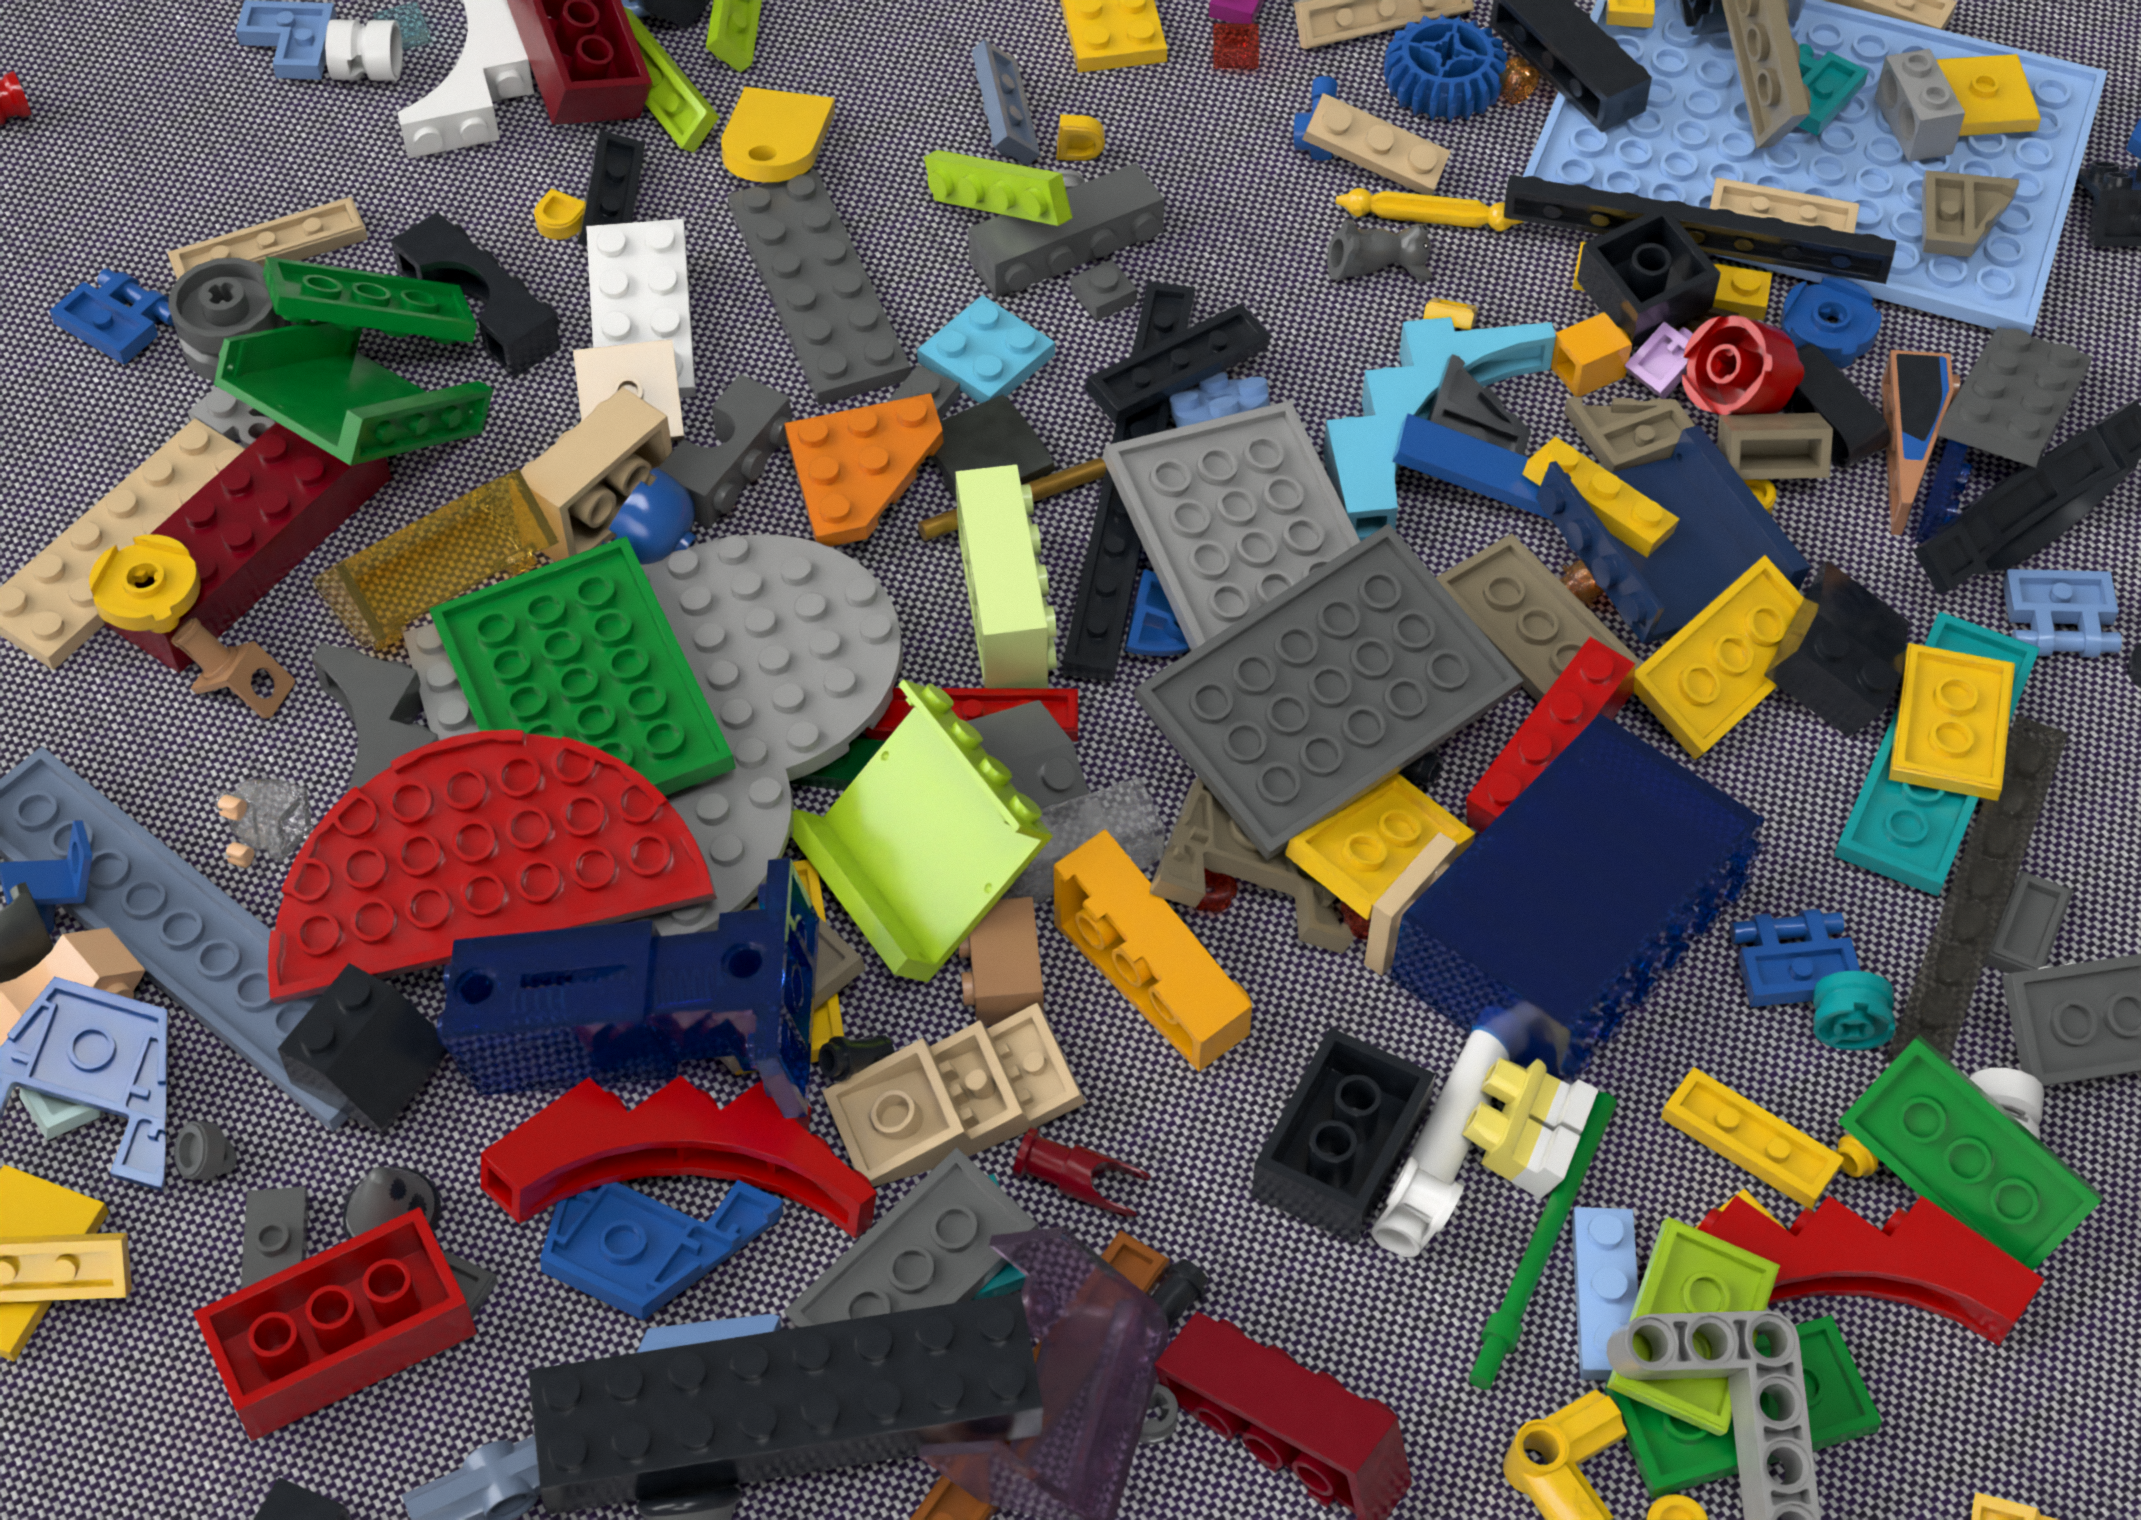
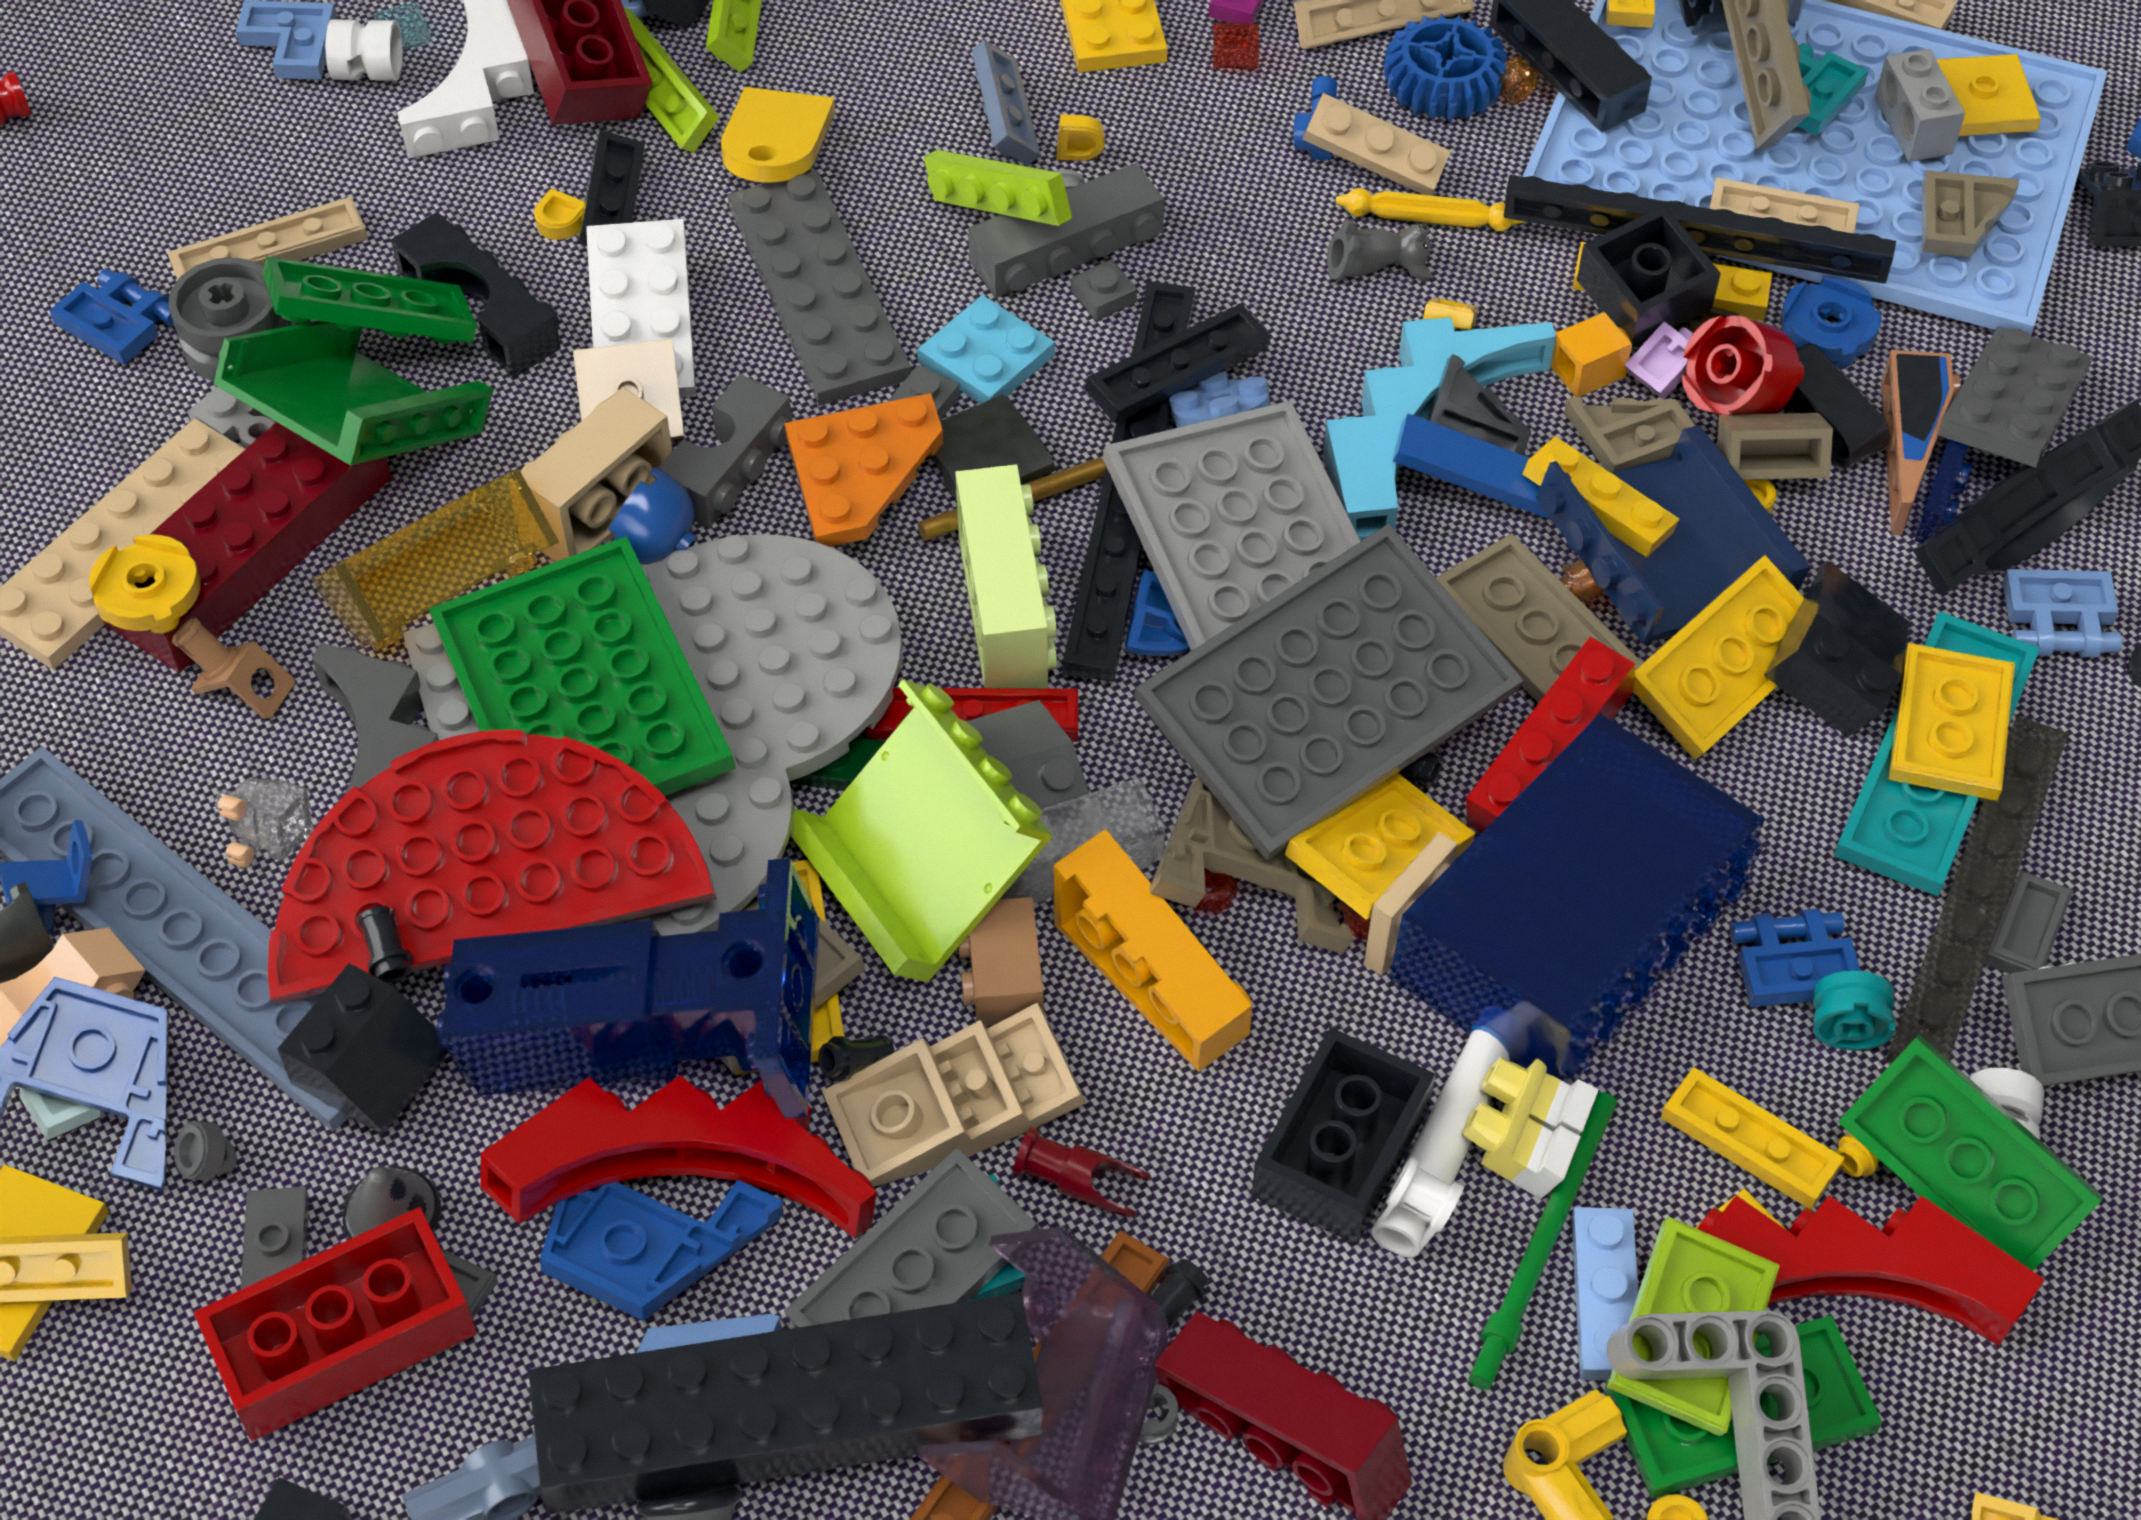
none -> black pin [358,906,413,983]

